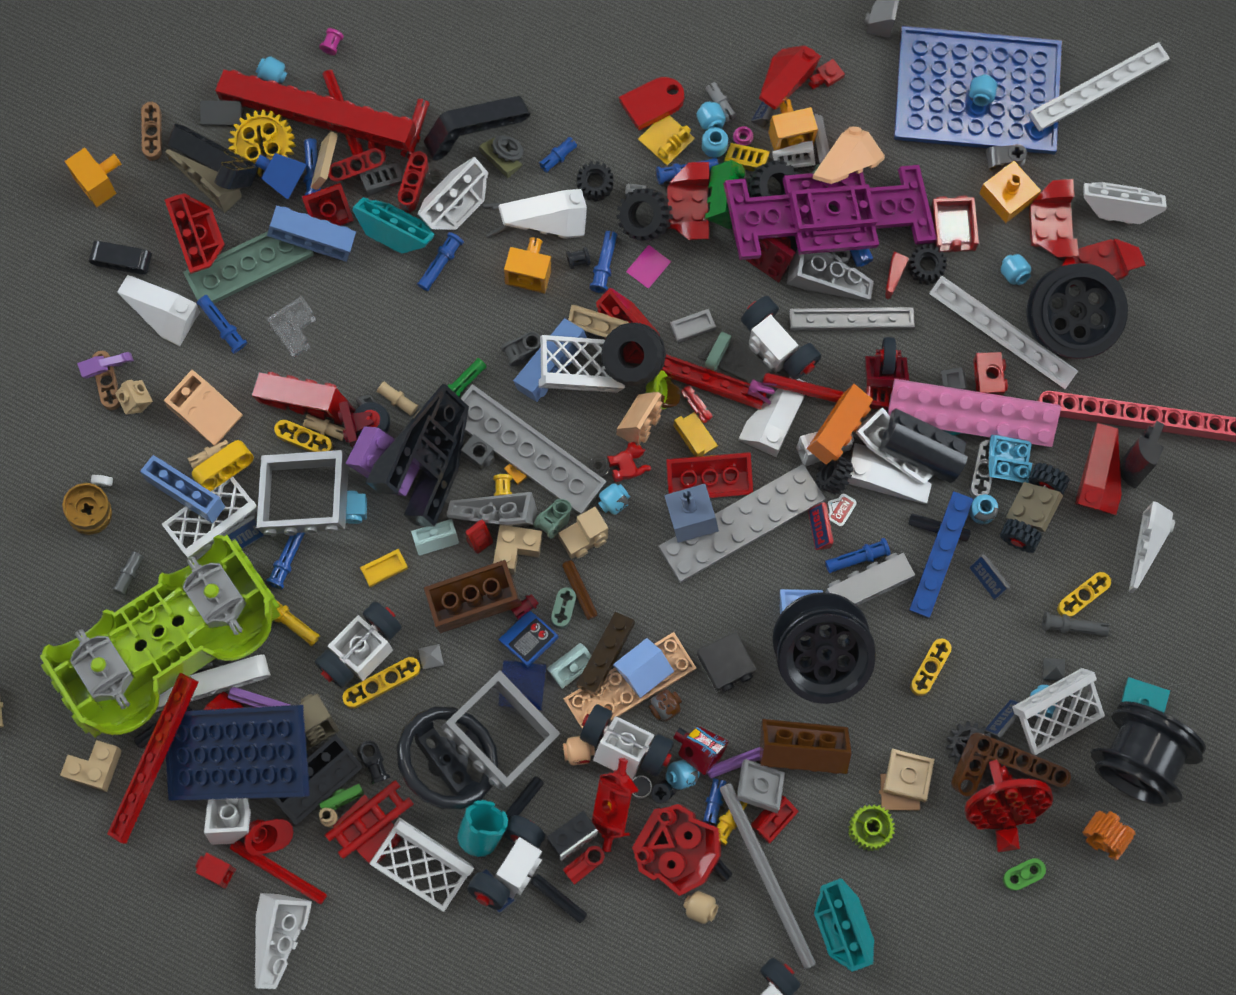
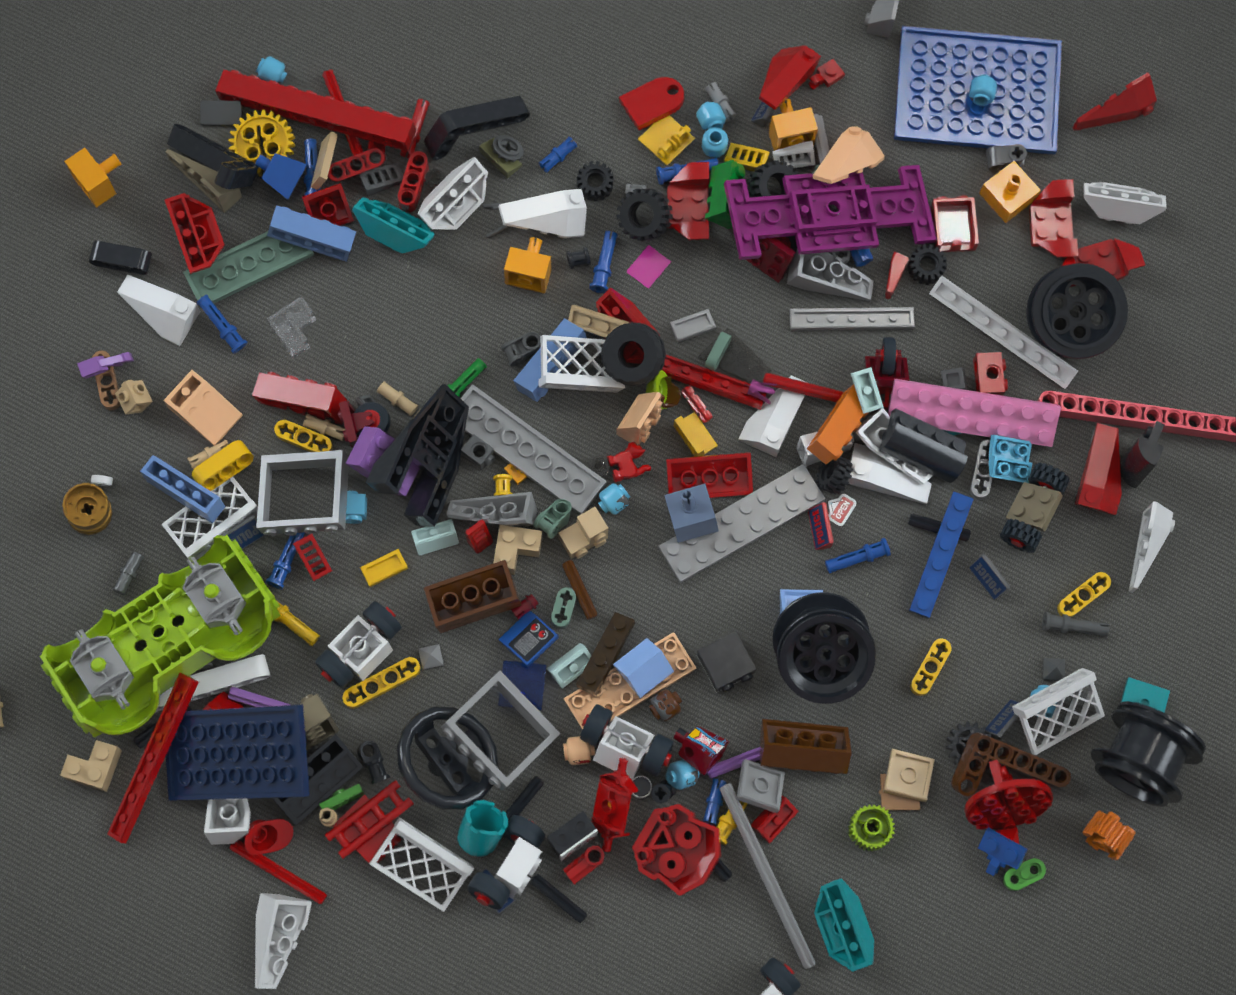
medium nougat beam [141,102,162,161] -> none
red brick [195,852,236,889] -> none
dark pink bush [319,28,344,55] -> none
blue pin [417,232,464,291] -> none
tan head [684,891,718,924] -> none
dark pink plate [733,126,753,146] -> none
brick [741,296,822,380] -> none
light grey brick [826,553,915,606] -> none
medium azure head [969,494,999,524] -> none
medium azure head [1000,254,1032,285] -> none
white plate [1029,42,1170,132] -> none
none -> red slope [293,533,332,581]
none -> light aqua slope [851,367,884,414]
none -> blue hinge [978,828,1027,876]
none -> red wedge [1073,73,1157,131]

